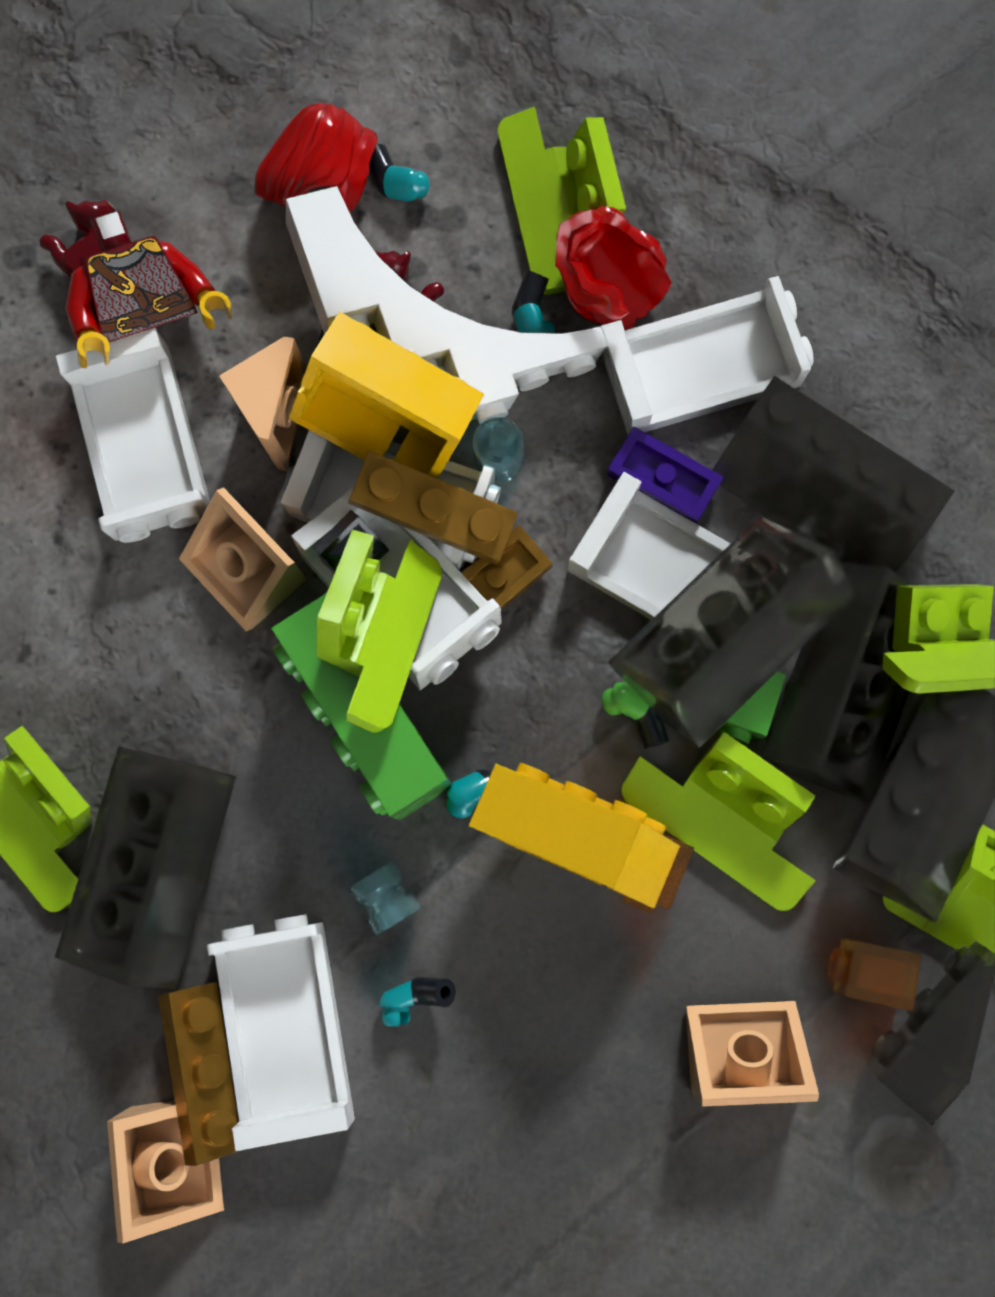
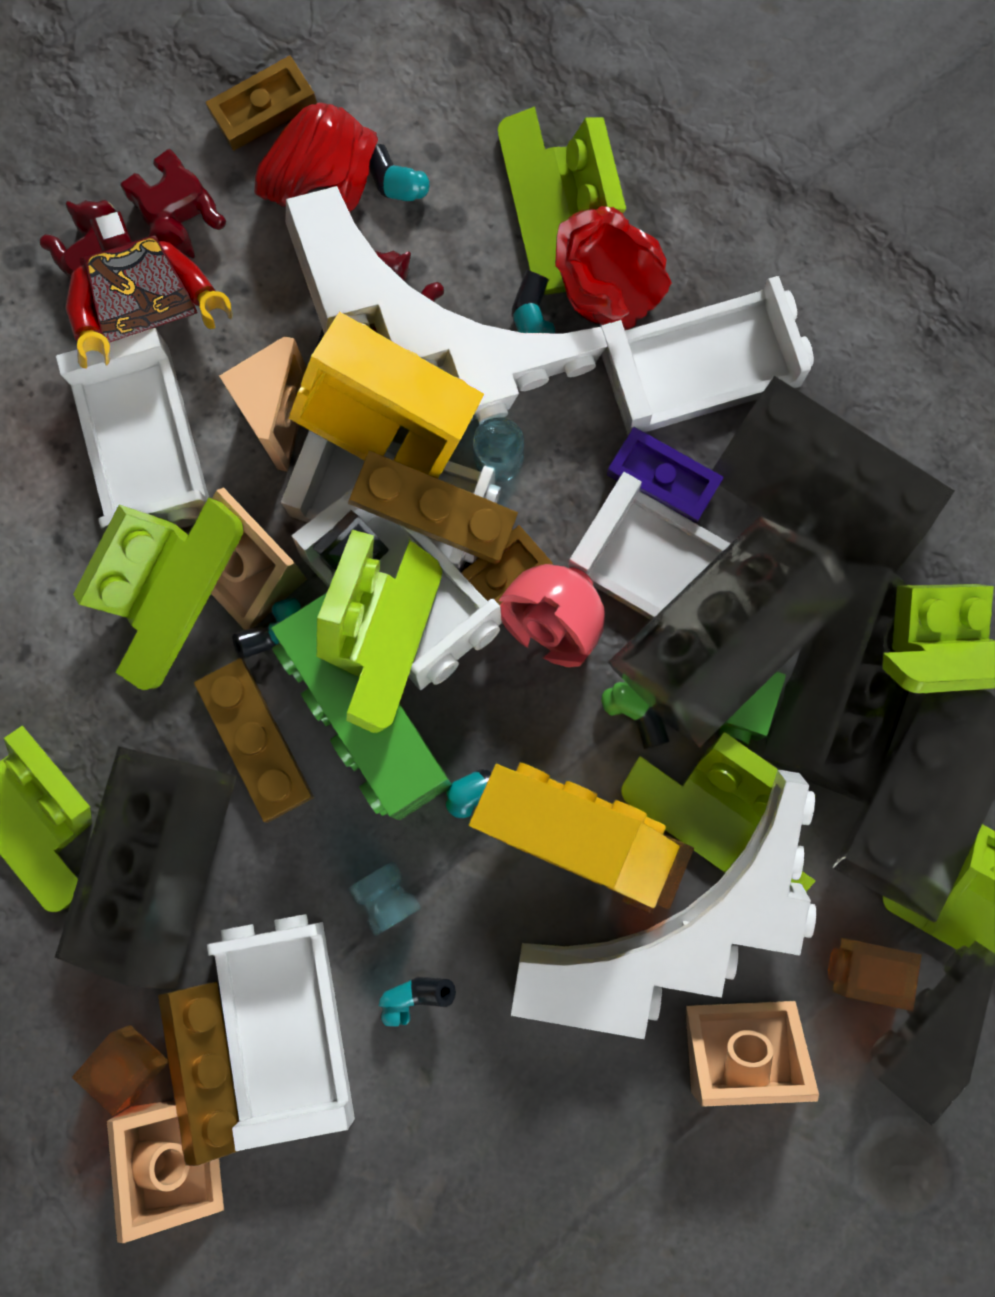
none -> clear orange brick [72,1025,169,1116]
none -> lime plate [73,497,243,690]
none -> dark red animal [120,149,226,259]
none -> pearl gold plate [194,658,314,823]
none -> pearl gold plate [205,55,317,151]
none -> black arm [232,598,301,659]
none -> coral cylinder [499,564,605,667]
none -> white arch [511,770,816,1039]

